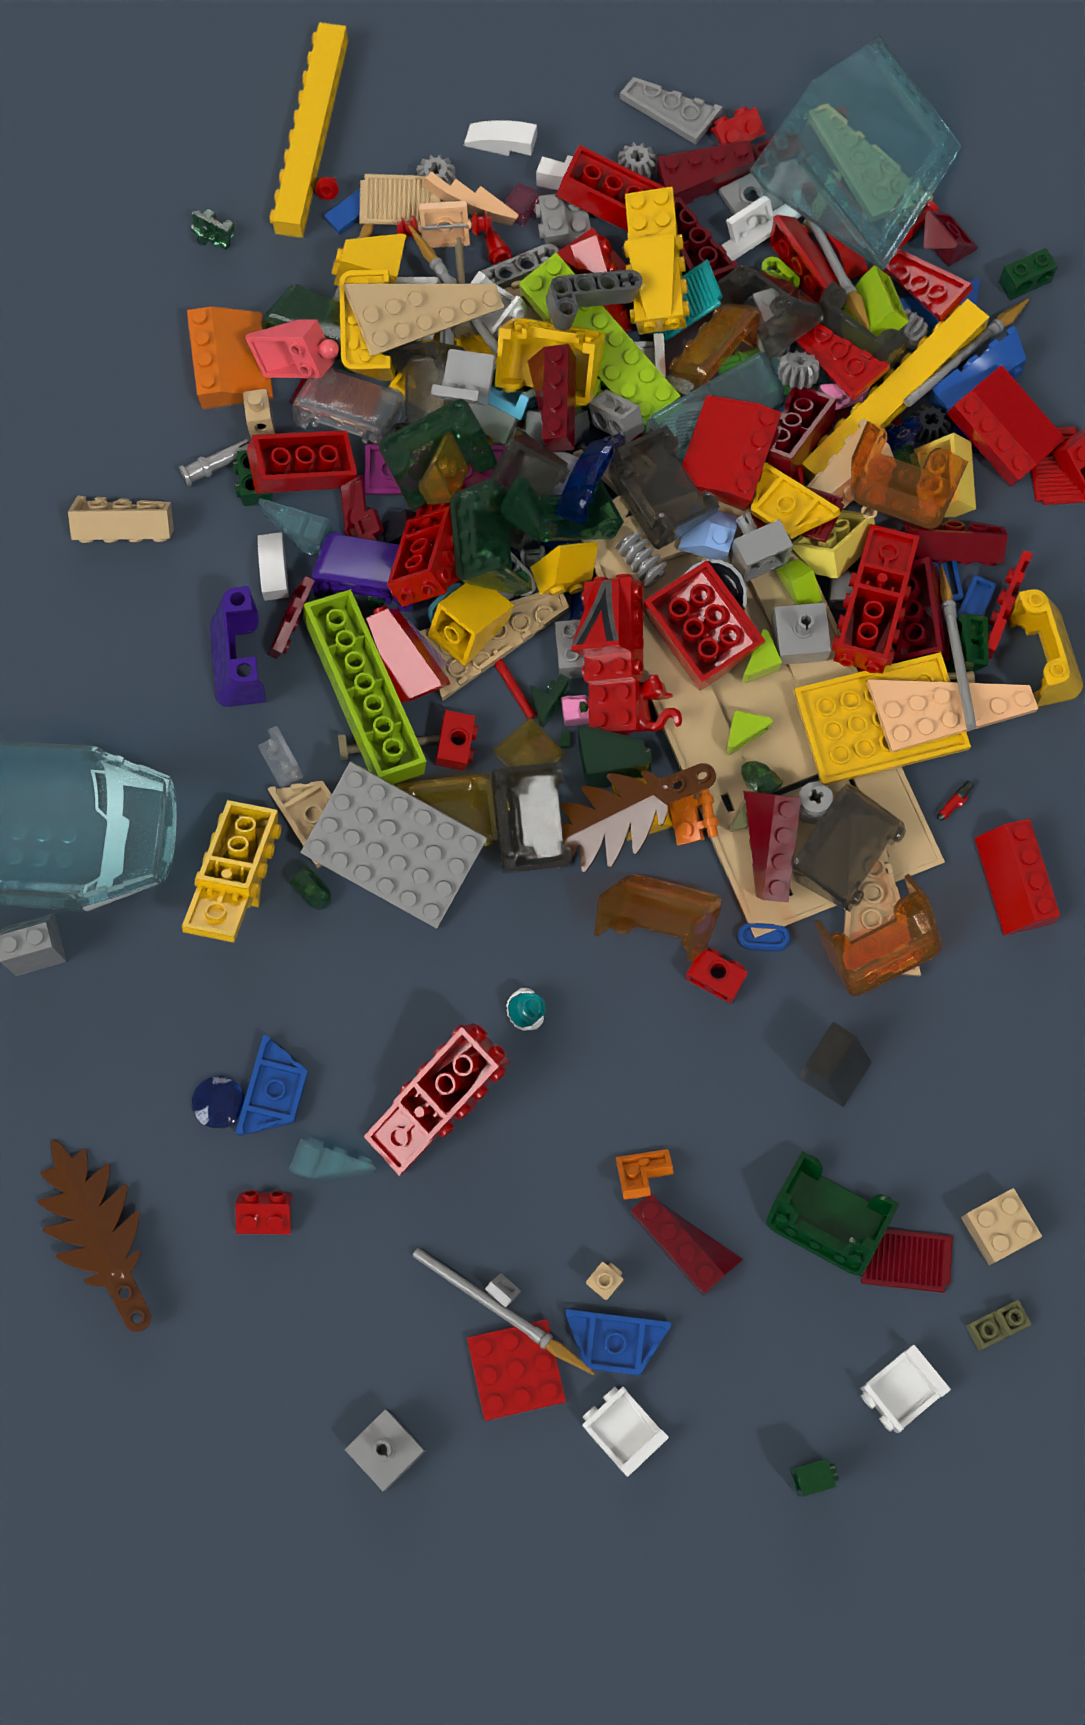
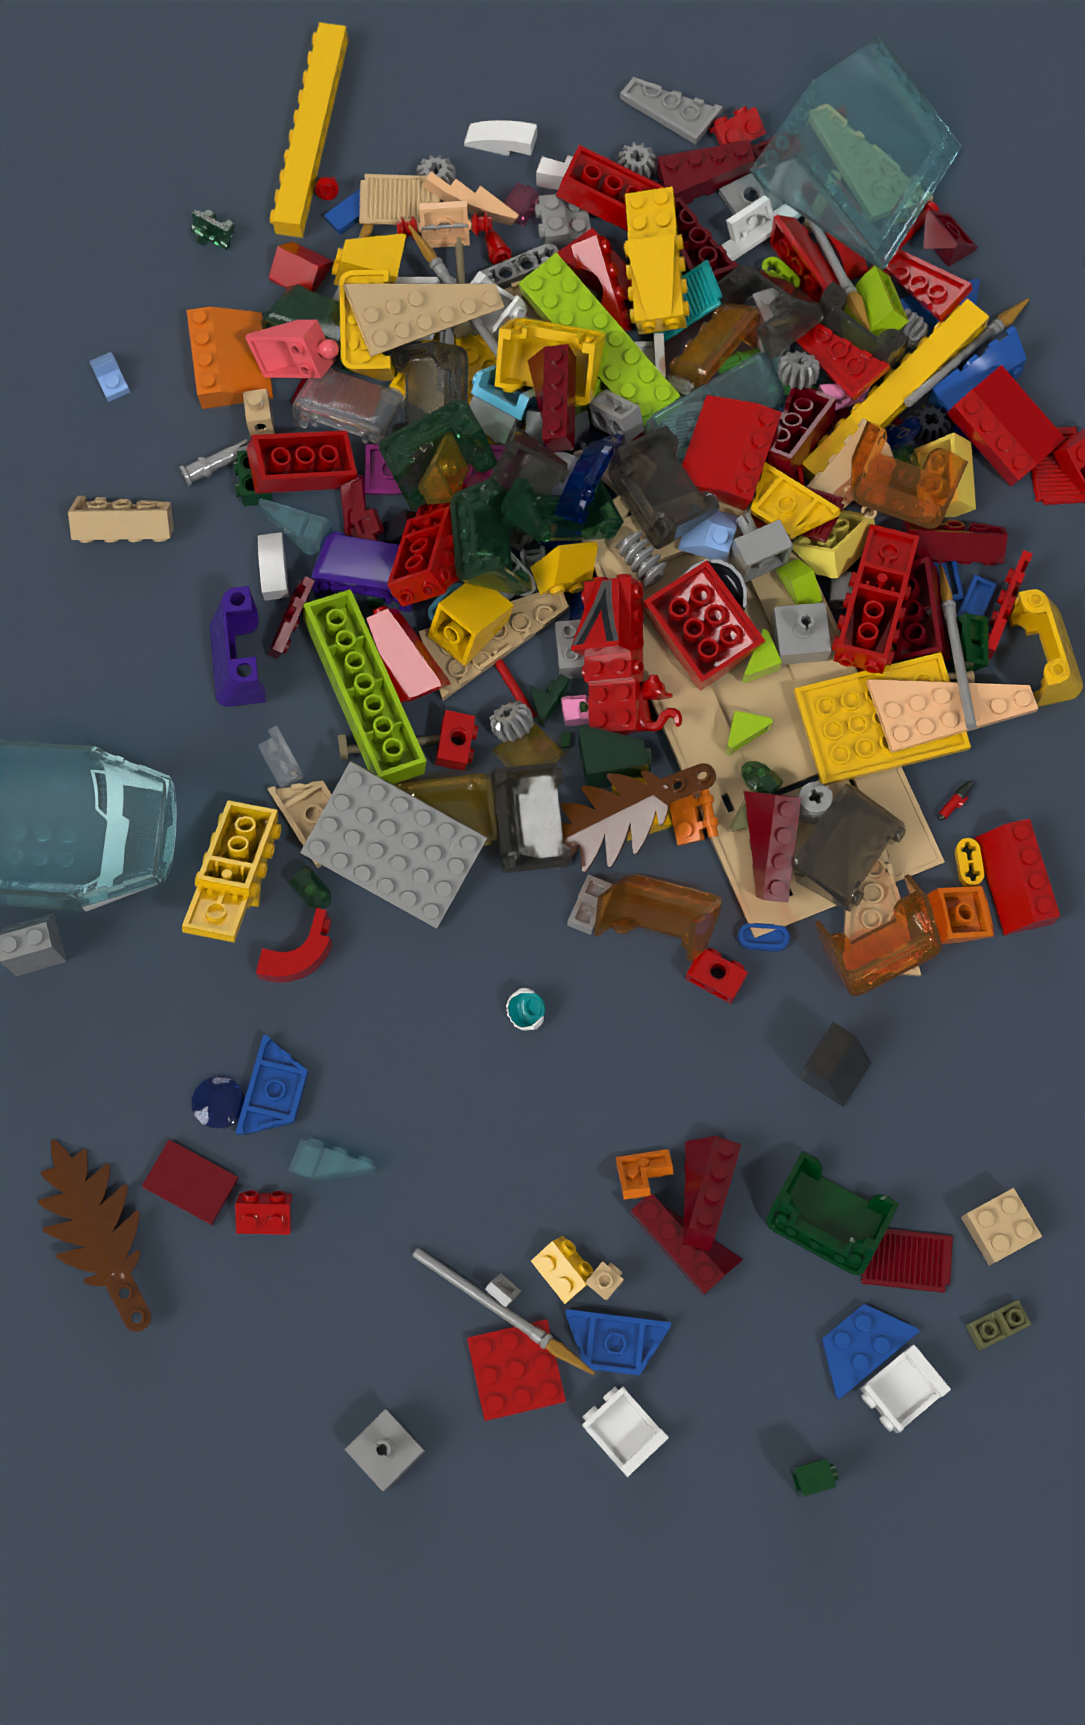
red wedge [363,1023,510,1175] -> none
lavender piece [406,617,449,673] -> none
light grey bracket [431,349,496,406] -> none
dark grey beam [546,270,643,331] -> none
dark green brick [999,248,1058,301] -> none
none -> light blue slope [89,352,130,402]
none -> dark red tile [141,1140,239,1226]
none -> red arch [256,908,333,983]
none -> red slope [269,241,334,300]
none -> light grey gear [490,701,534,742]
none -> yellow bracket [531,1236,593,1304]
none -> light grey slope [567,874,612,935]
none -> dark red wedge [683,1136,742,1251]
none -> blue wing [821,1304,919,1400]
none -> orange slope [924,886,994,944]
none -> yellow beam [955,838,984,887]

